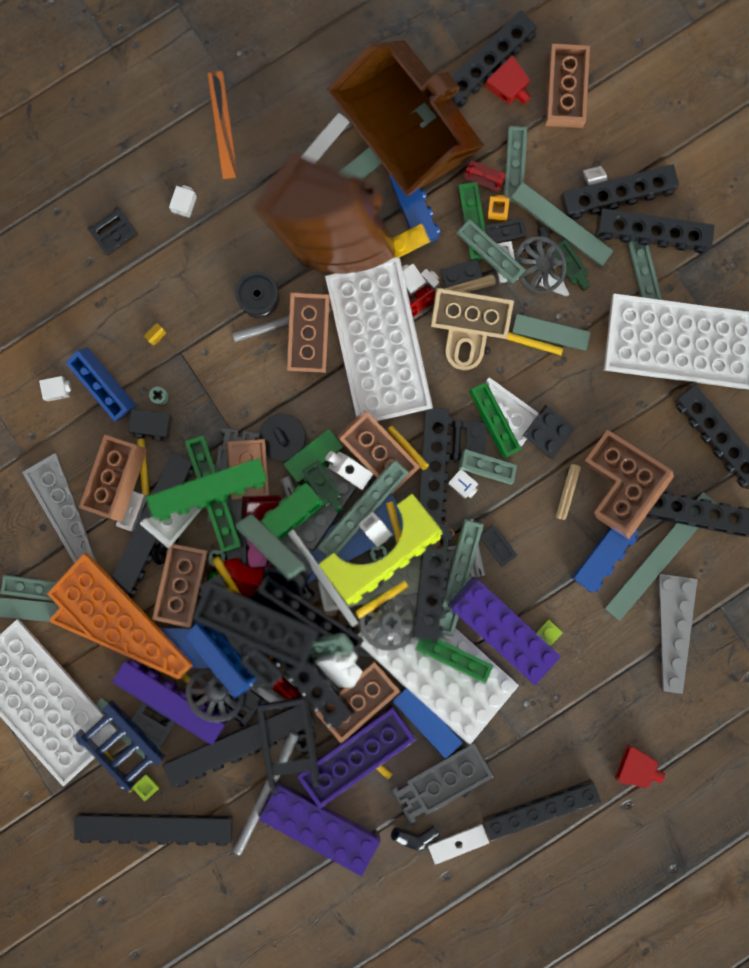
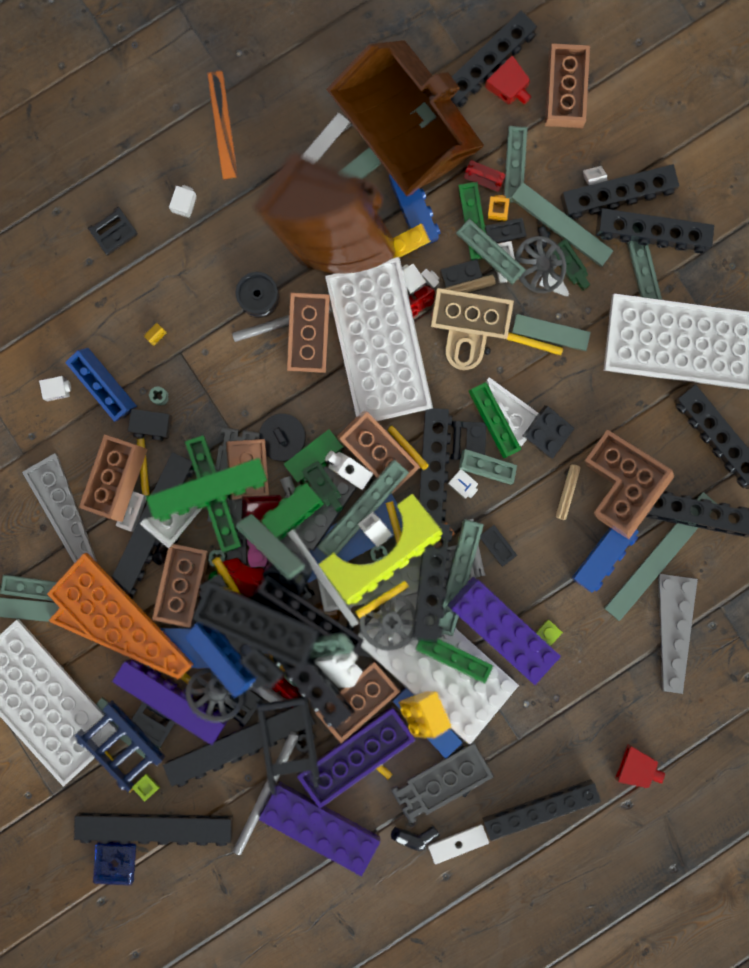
none -> clear blue brick [93,842,136,885]
none -> yellow slope [399,691,452,738]

